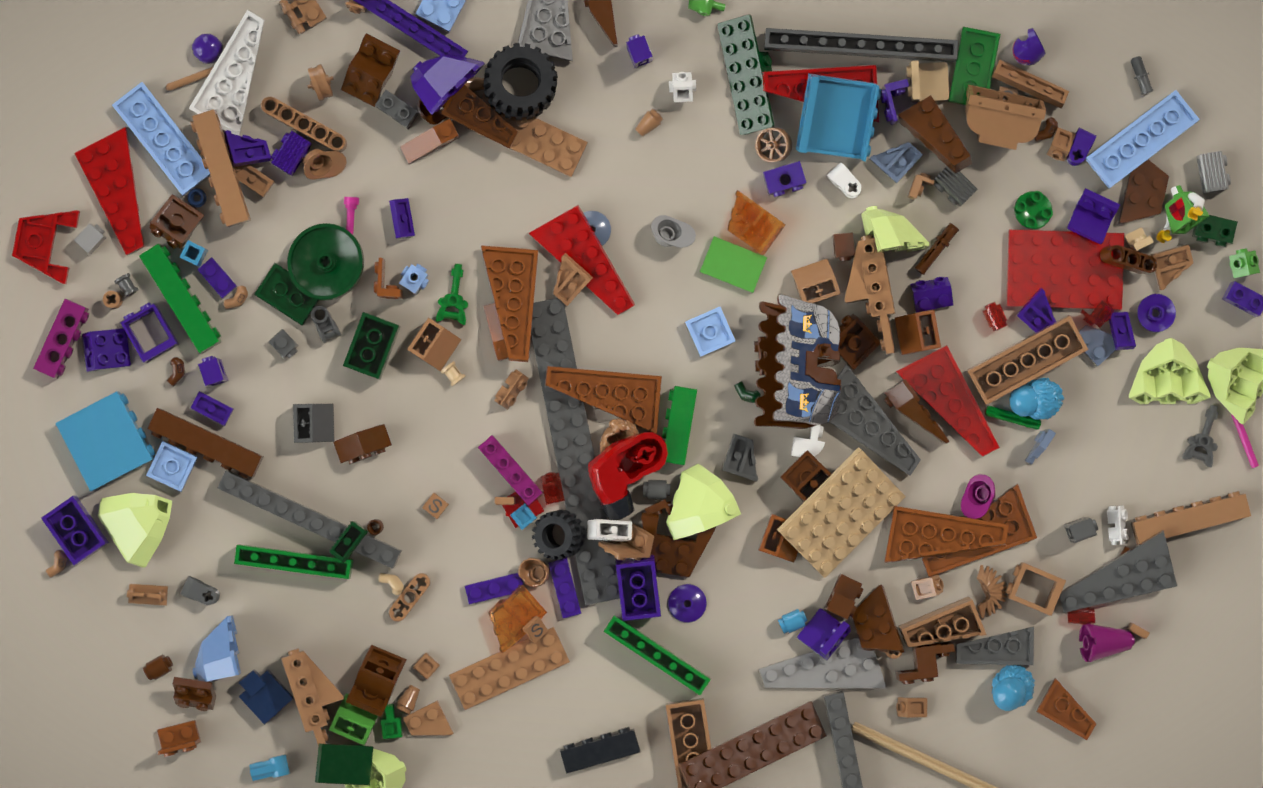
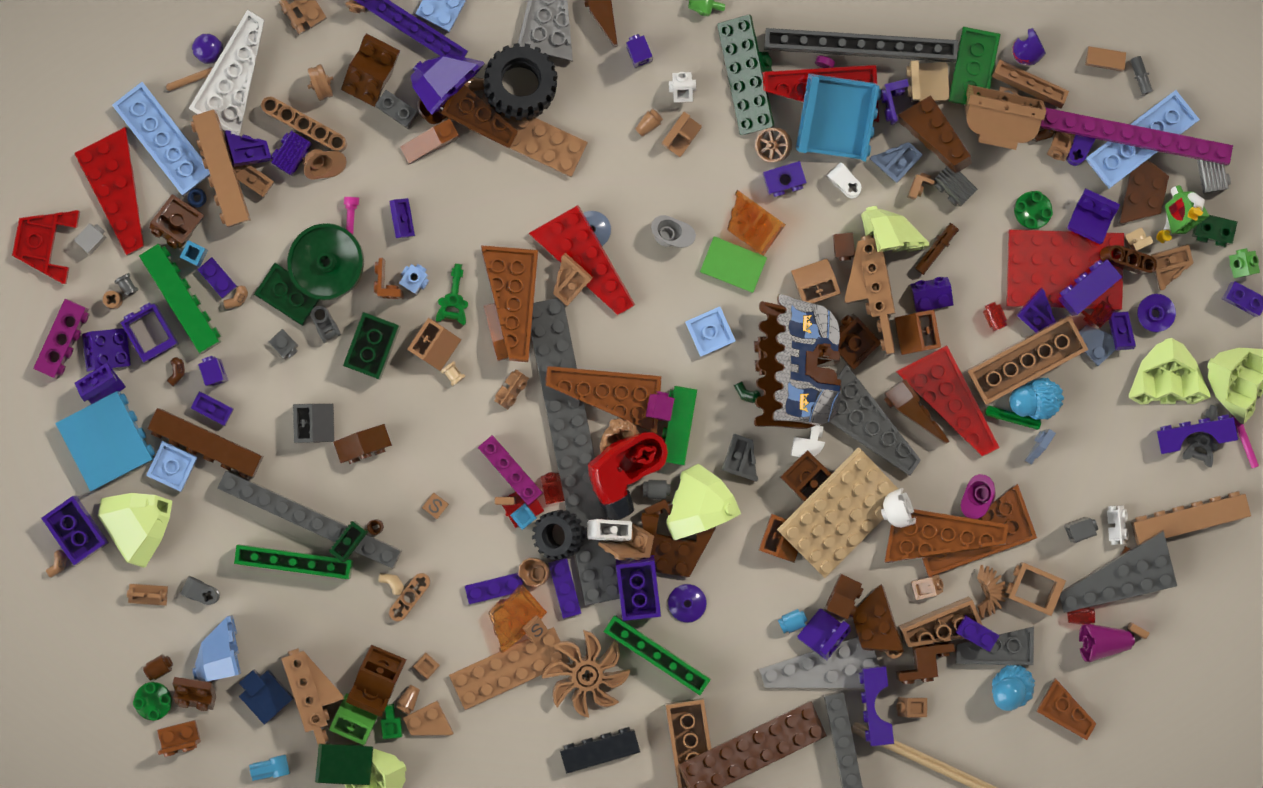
none -> dark purple bracket [75,363,126,404]
none -> green dish [133,682,172,721]
none -> medium nougat piece [542,630,630,718]
none -> magenta brick [646,391,675,421]
none -> medium nougat panel [662,112,702,157]
none -> magenta tile [815,55,835,68]
none -> dark purple arch [859,665,894,746]
none -> white cylinder [881,488,916,528]
none -> dark purple plate [956,615,1000,652]
none -> magenta plate [1040,108,1233,165]
none -> dark purple brick [1058,260,1122,316]
none -> medium nougat slope [1085,46,1126,72]
none -> dark purple arch [1157,414,1238,454]

